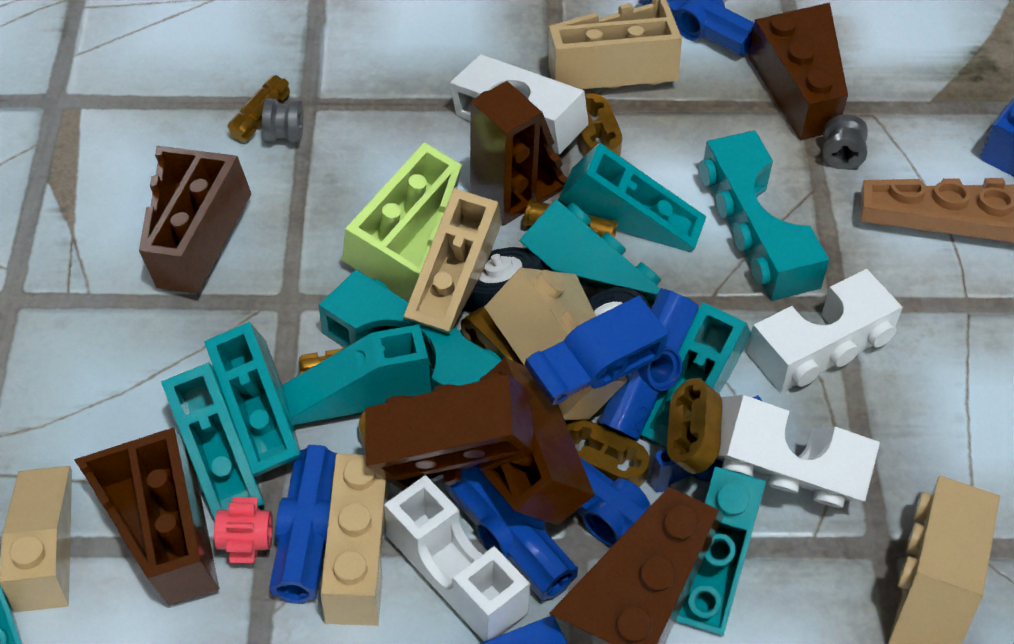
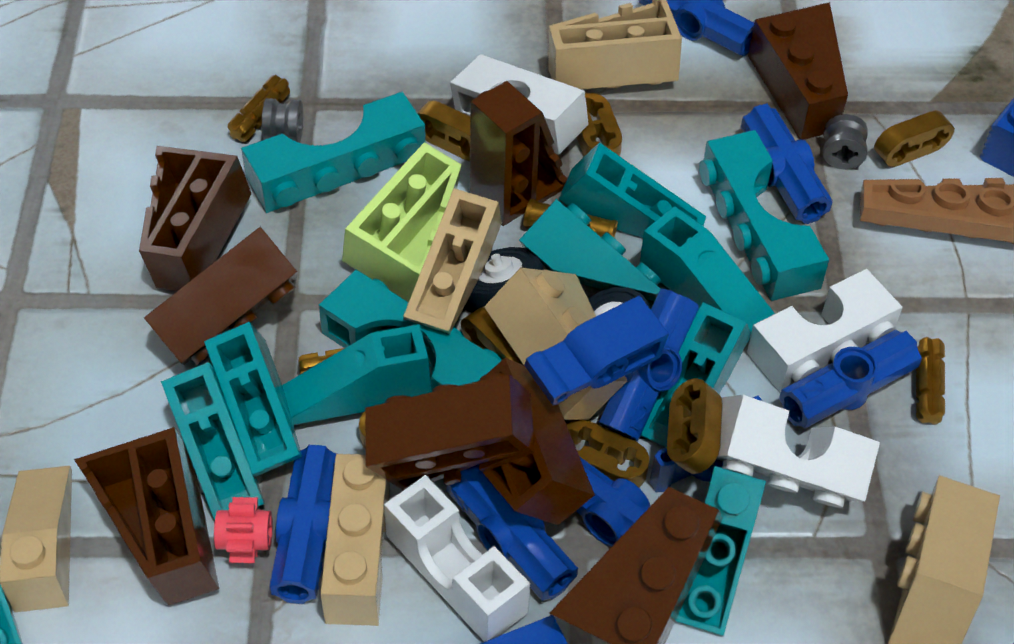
none -> reddish brown wedge [144,226,297,366]
none -> teal arch [241,91,426,213]
none -> pearl gold beam [418,101,470,161]
none -> teal slope [640,206,775,343]
none -> blue piece [741,103,833,224]
none -> blue piece [779,329,922,429]
none -> pearl gold beam [874,110,955,167]
none -> pearl gold axle [916,337,945,424]

